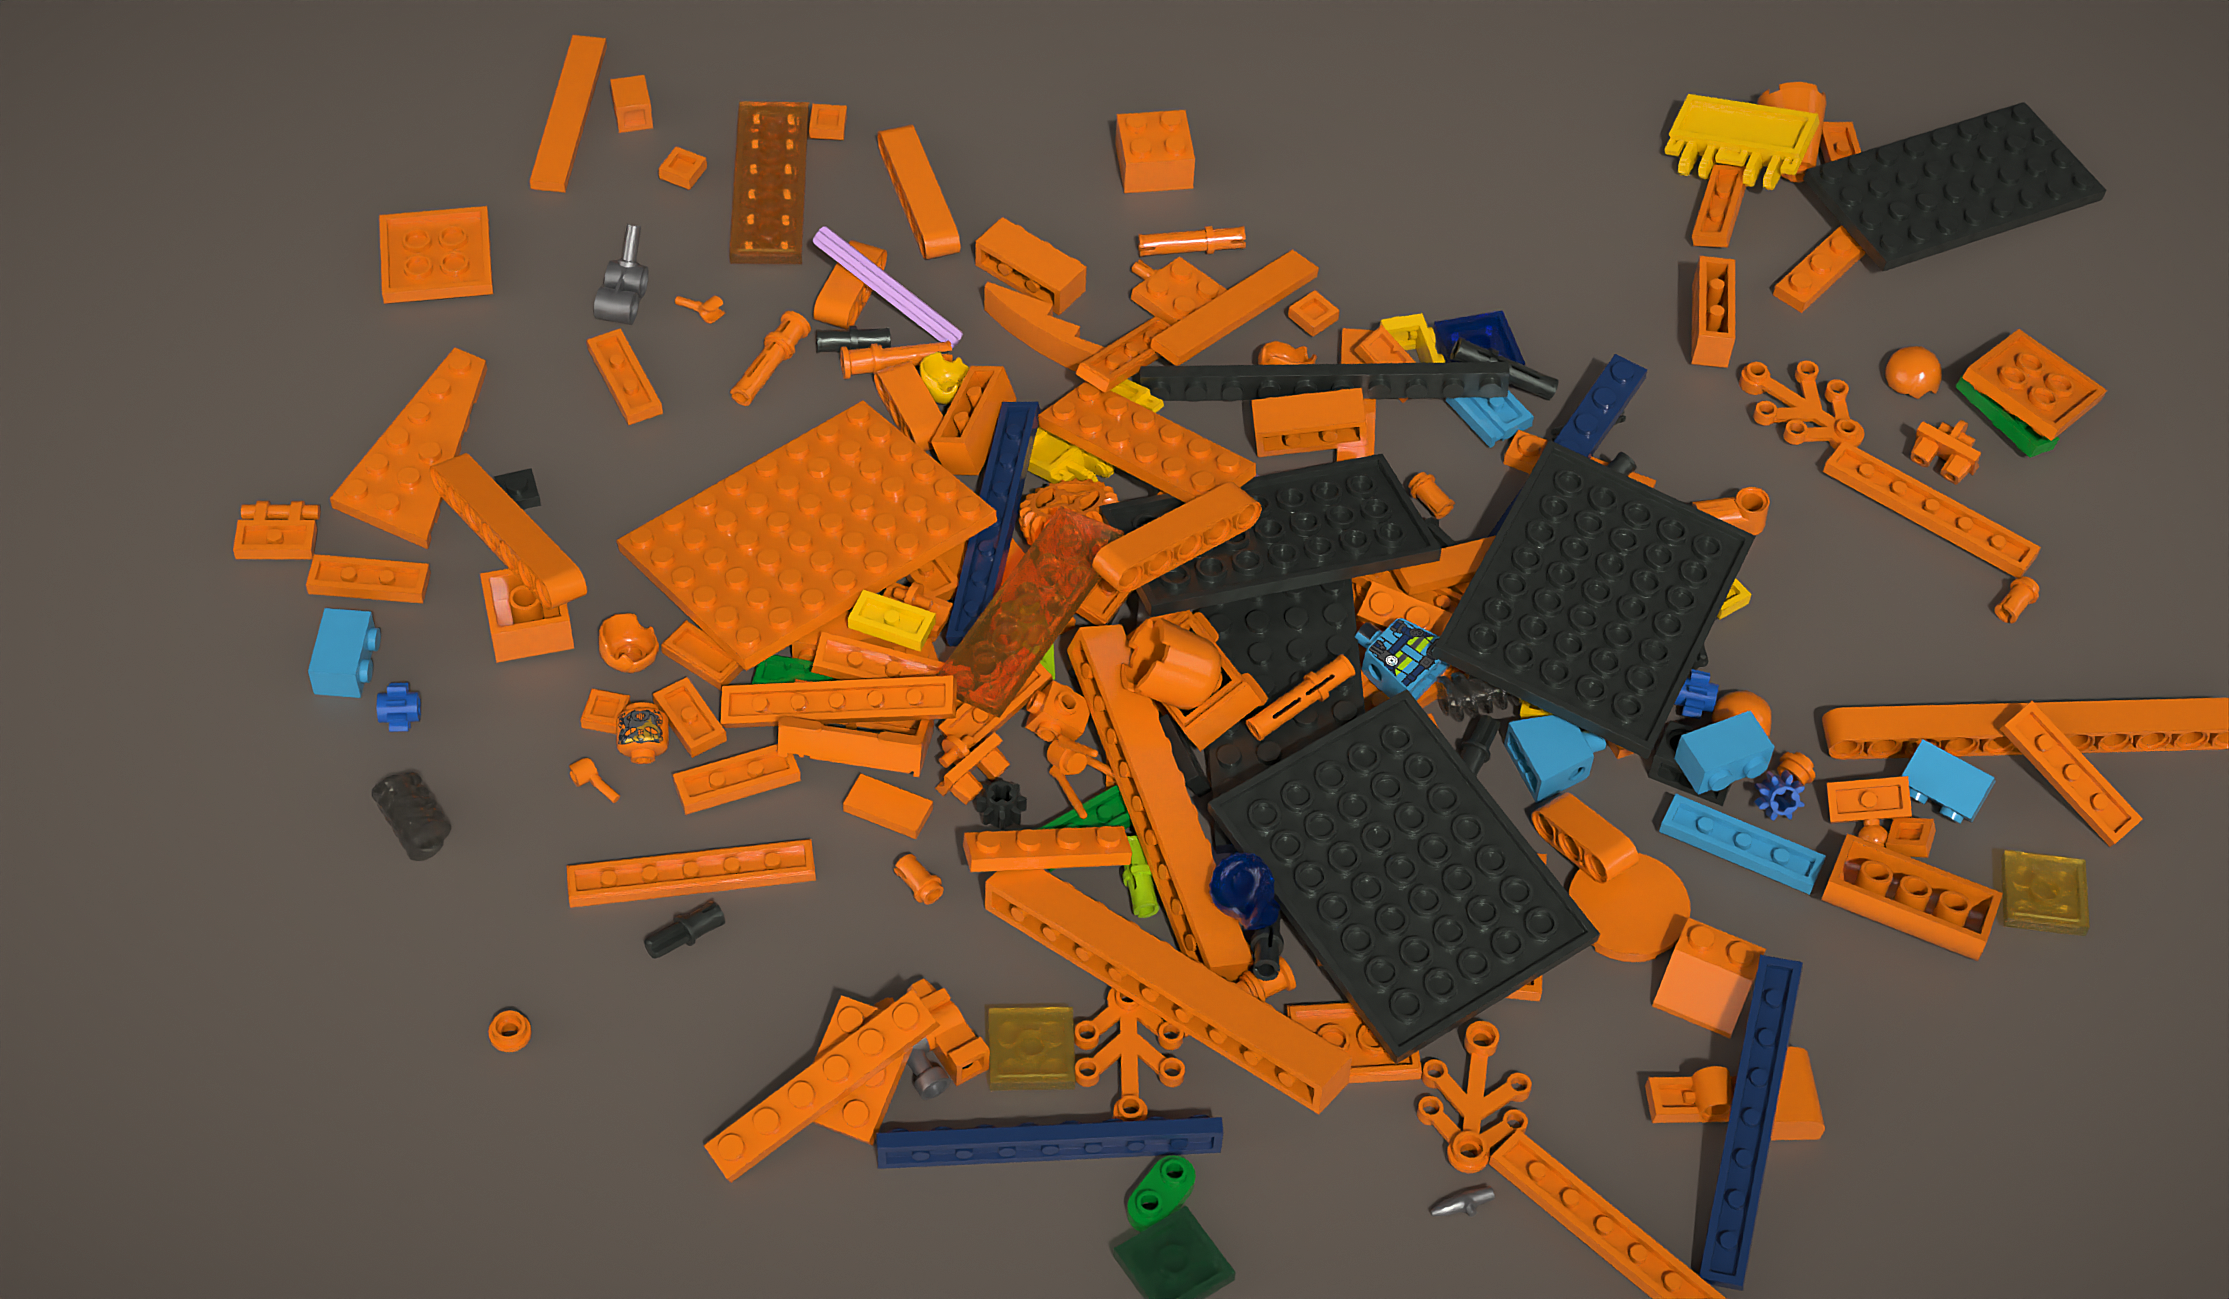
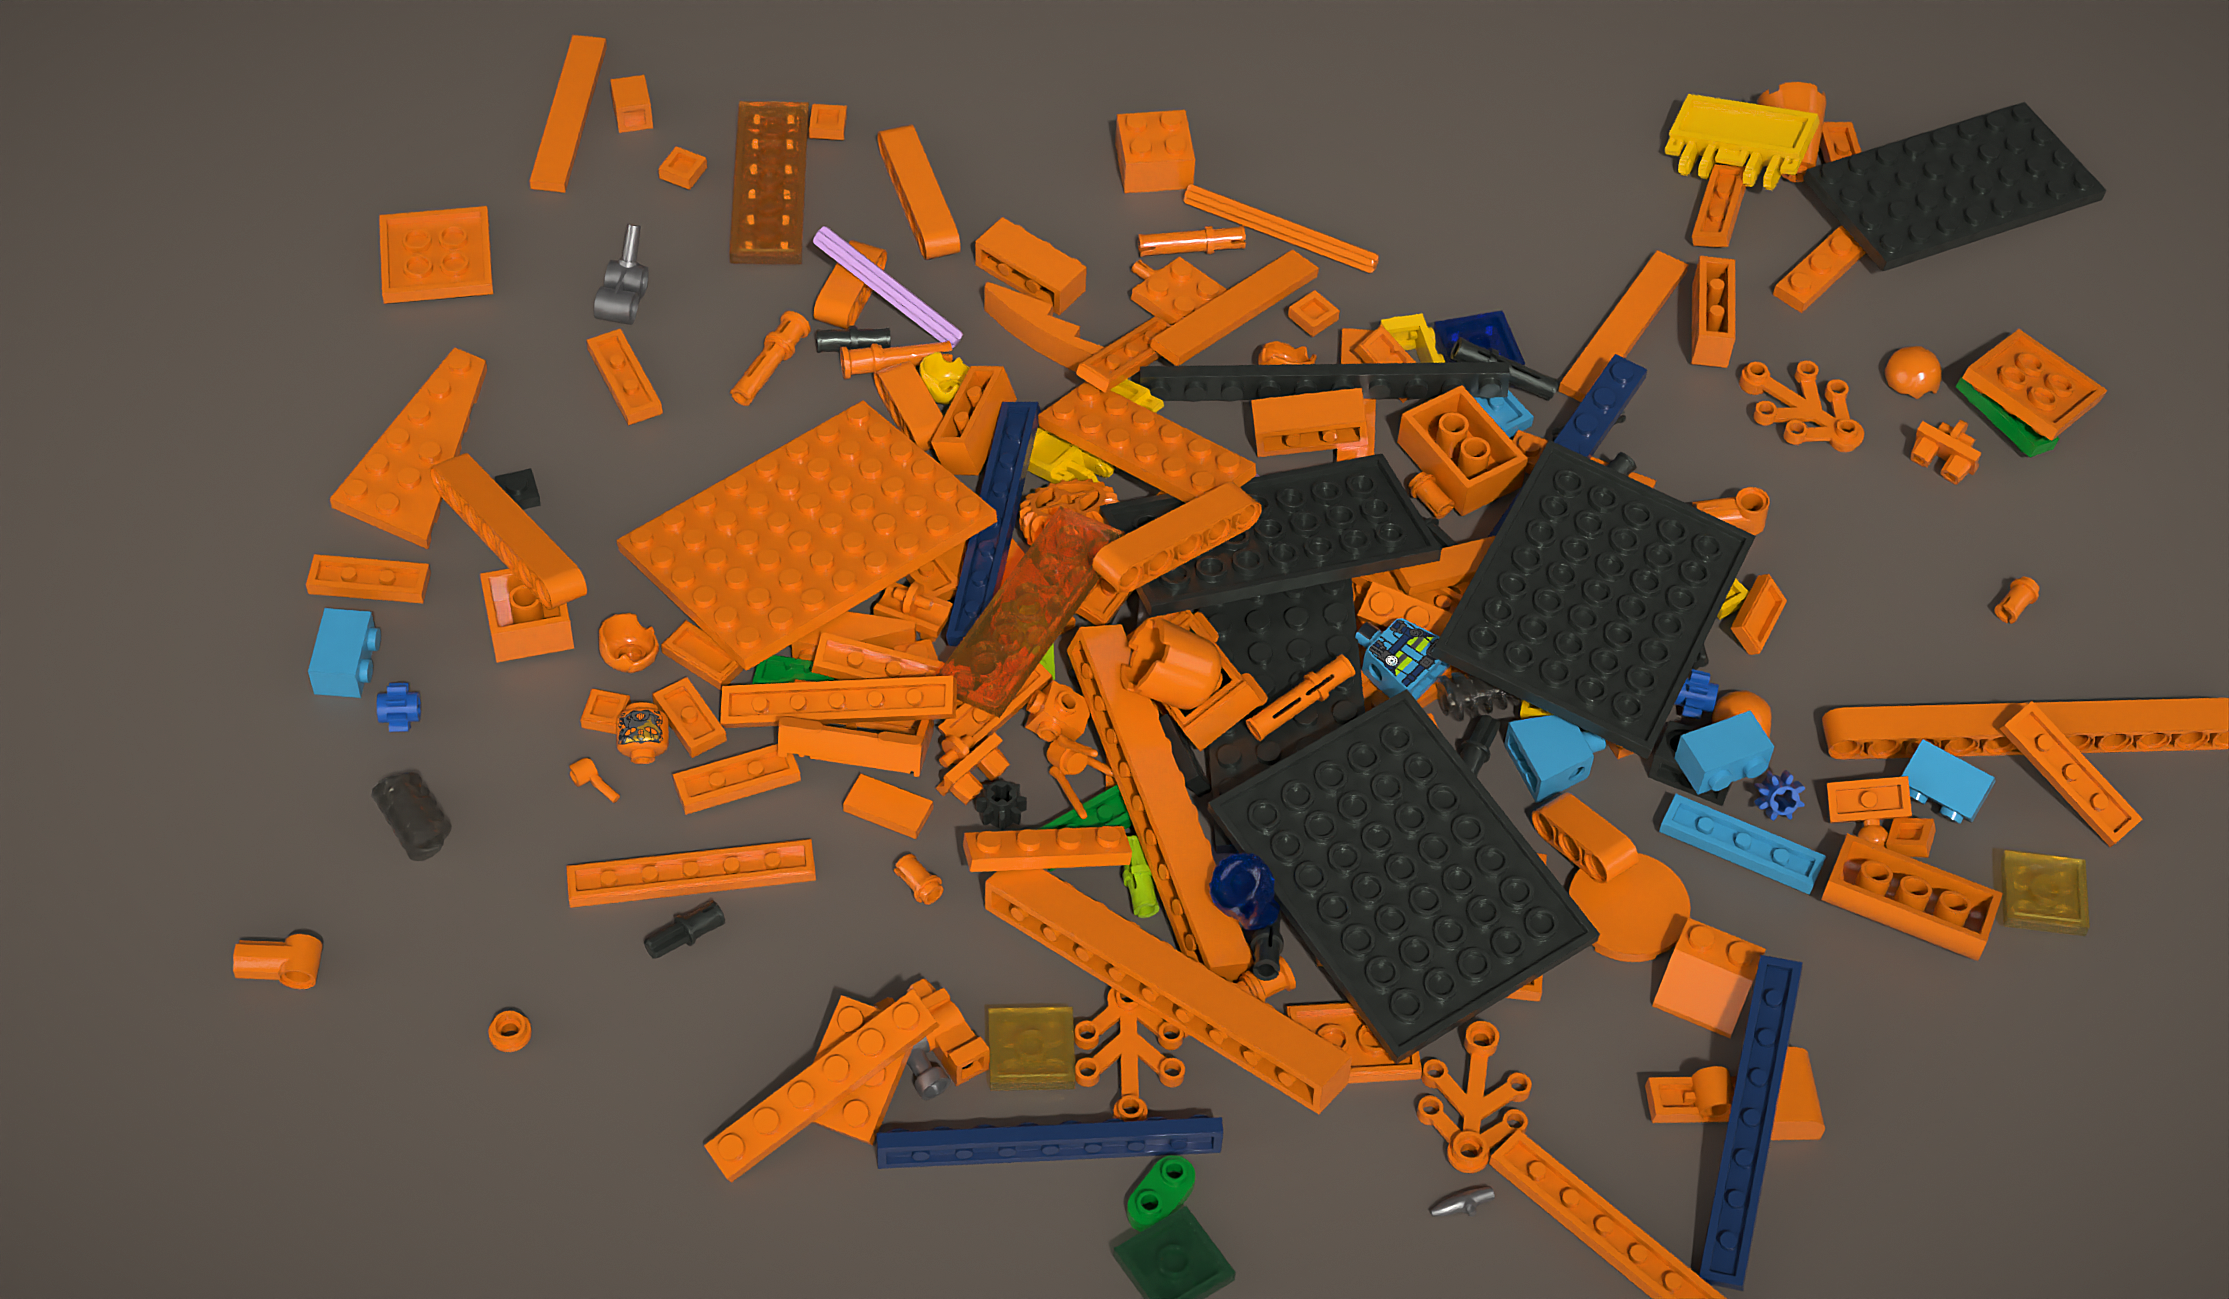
orange plate [233,501,321,559] -> none
orange hand [675,295,726,324] -> none
yellow plate [848,590,936,652] -> none
orange plate [1777,752,1816,786] -> none
orange plate [1823,441,2041,579] -> none
none -> orange piece [233,934,323,989]
none -> orange axle [1184,184,1379,274]
none -> orange brick [1397,385,1528,516]
none -> orange tile [1558,250,1689,402]
none -> orange tile [1731,574,1787,655]

